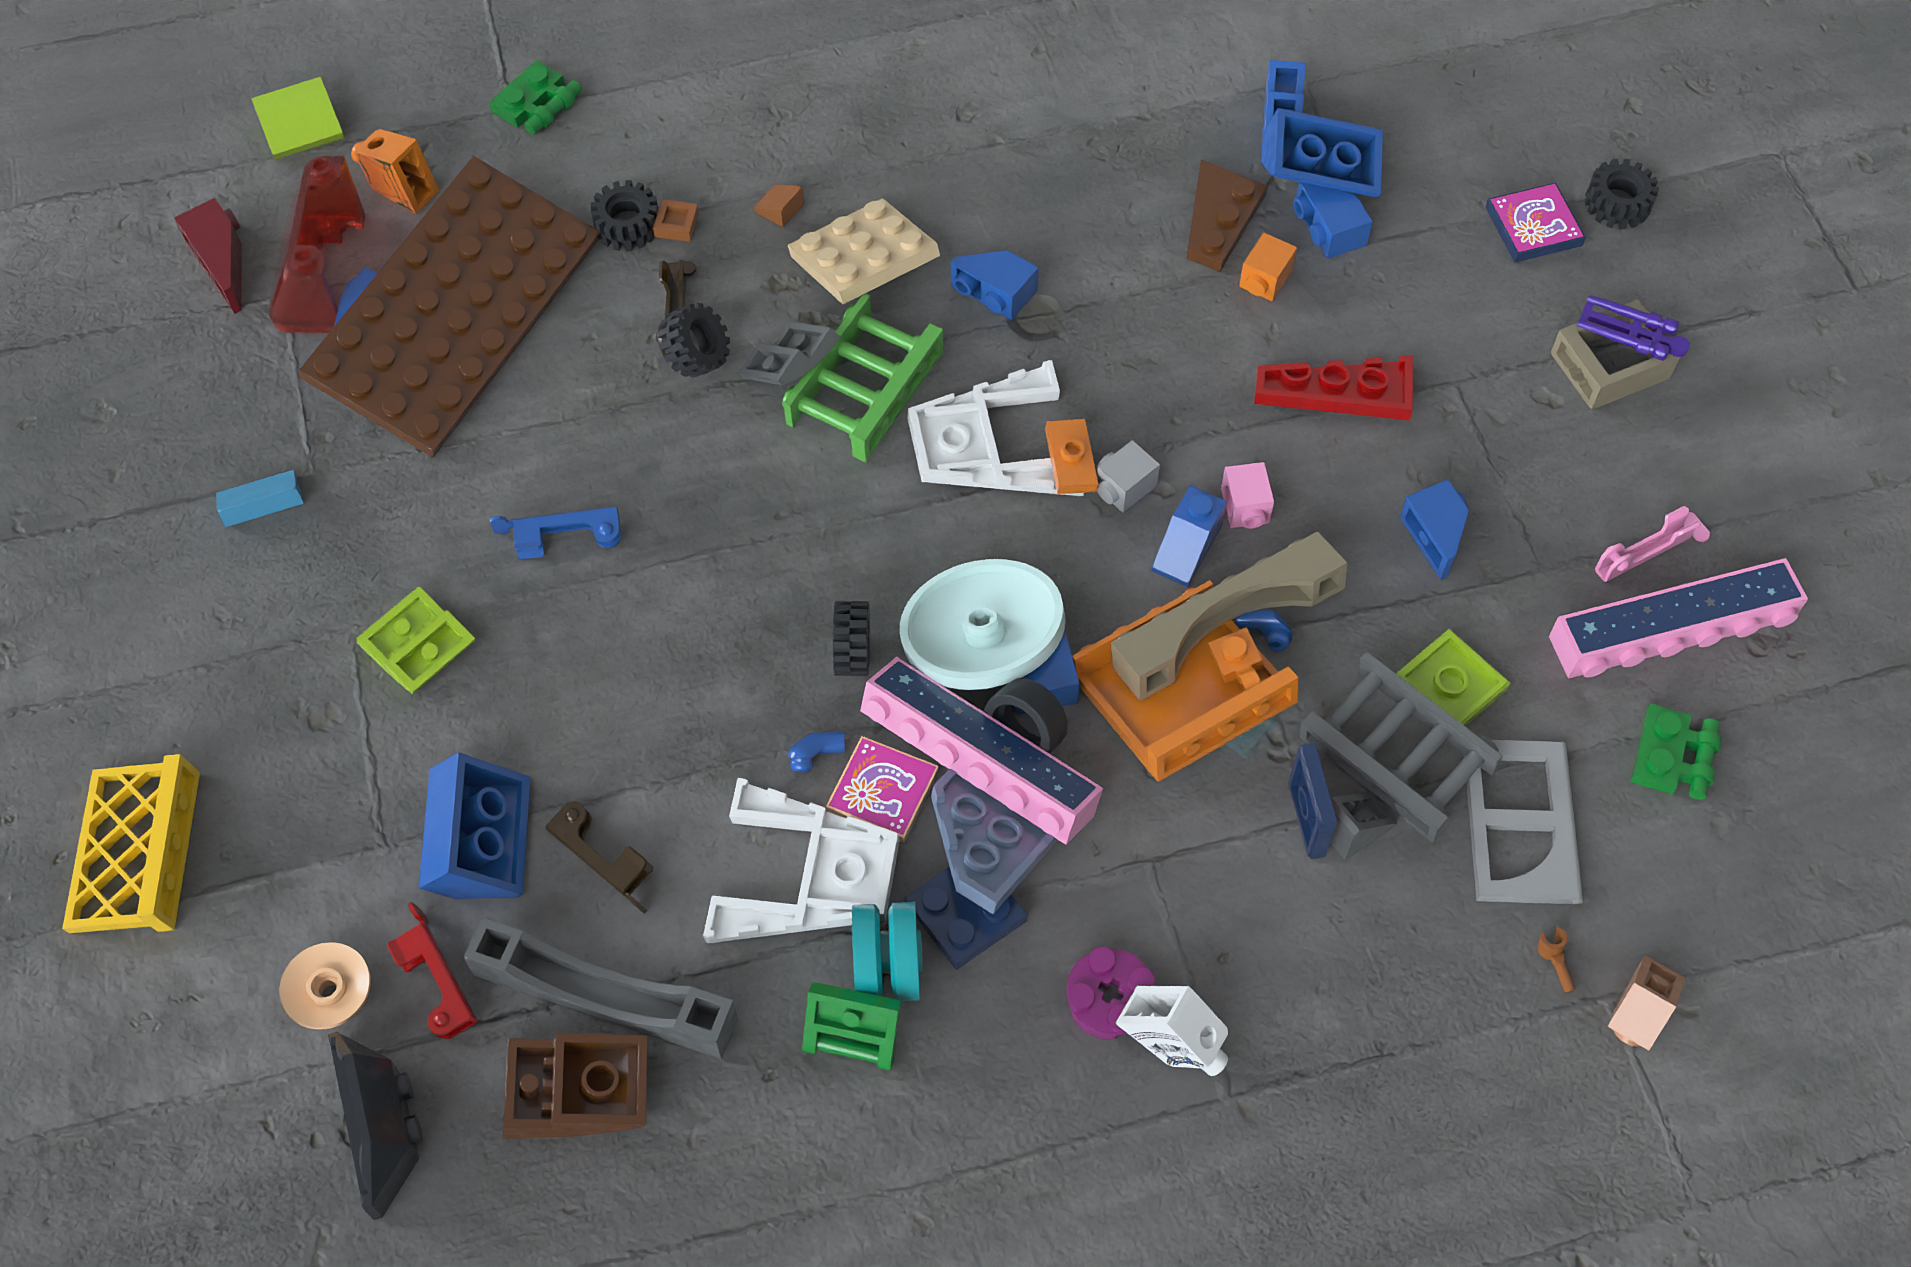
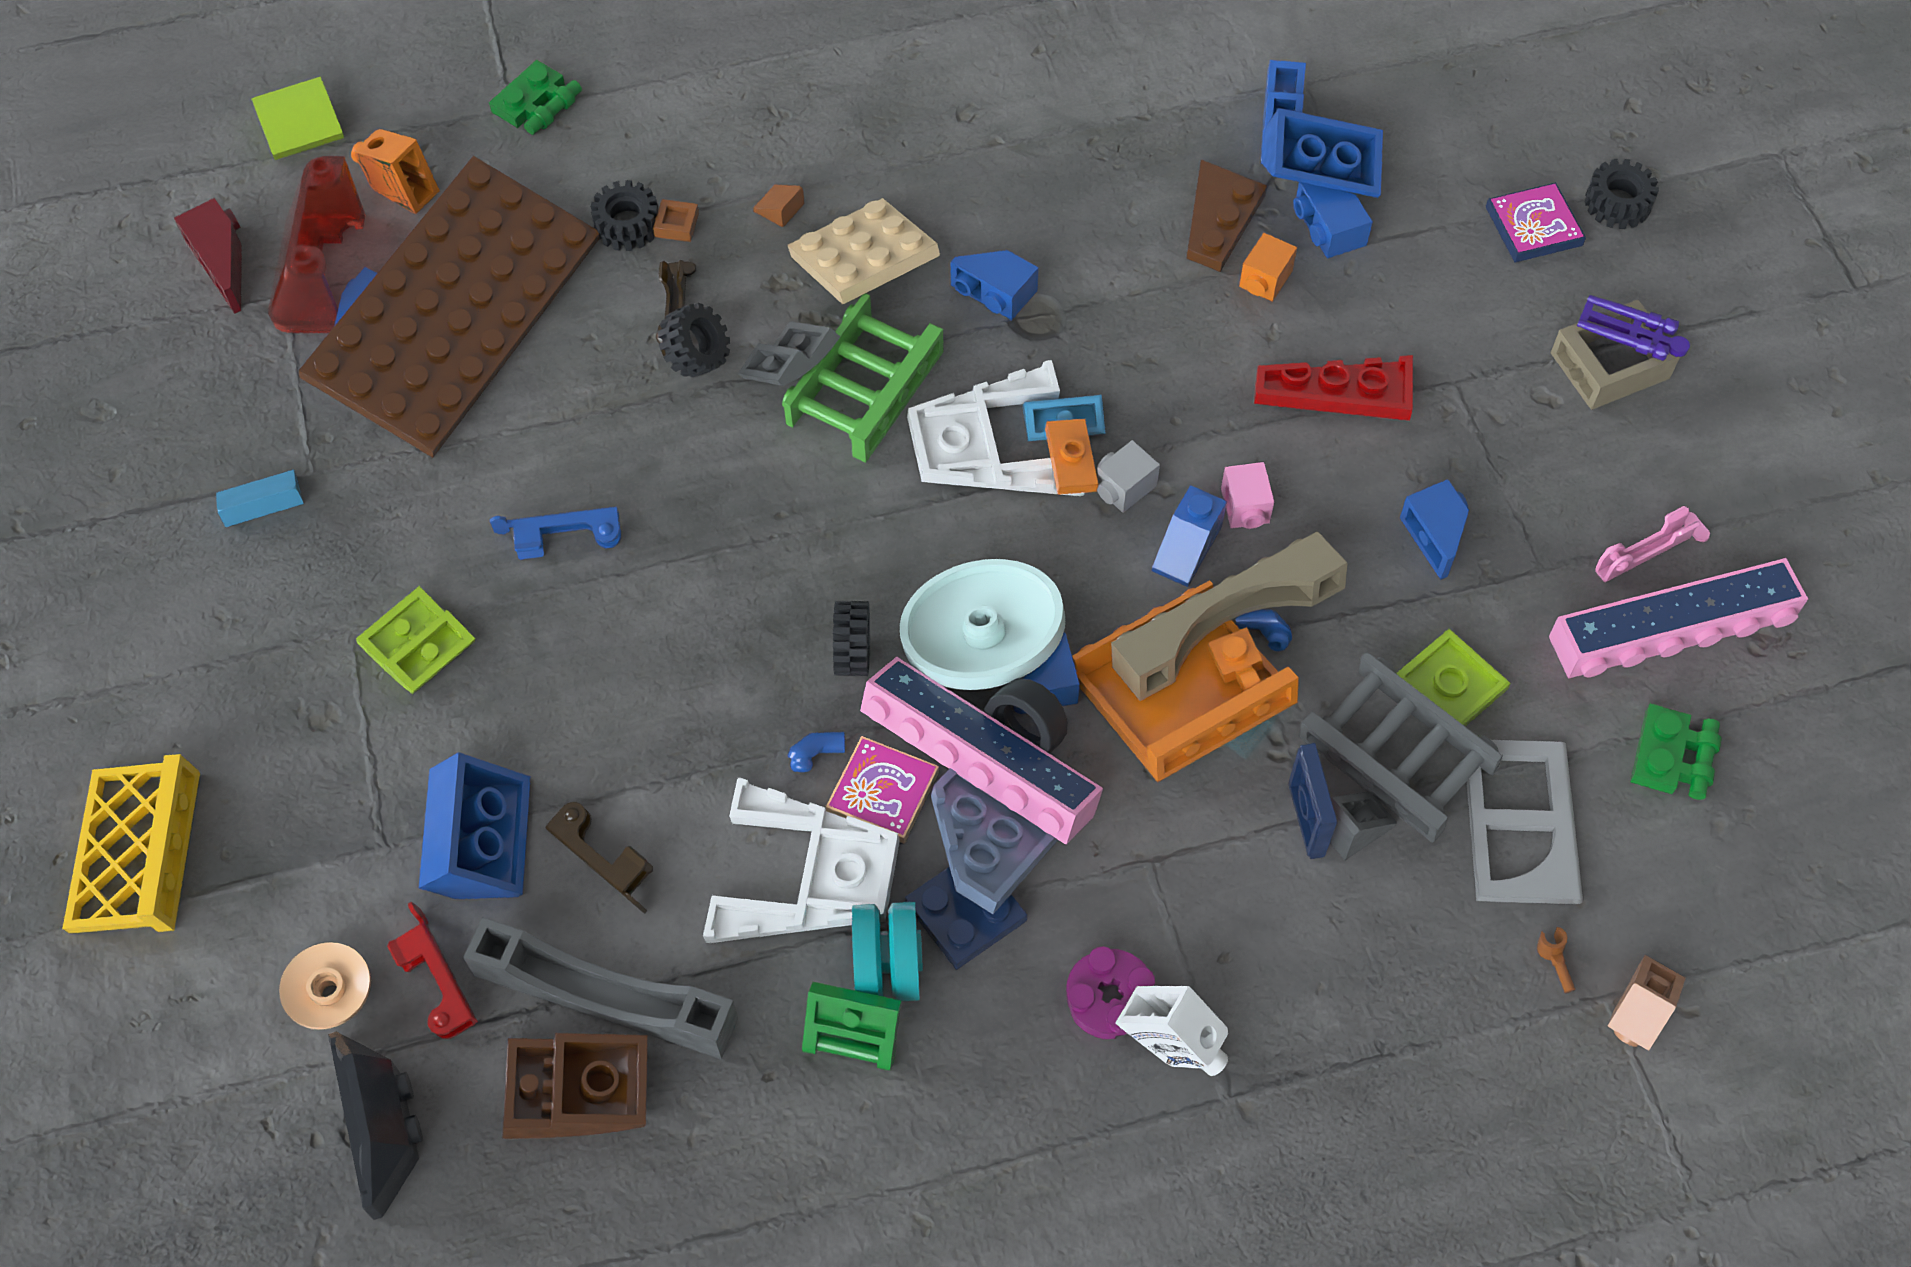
none -> dark azure slope [1022,395,1105,442]

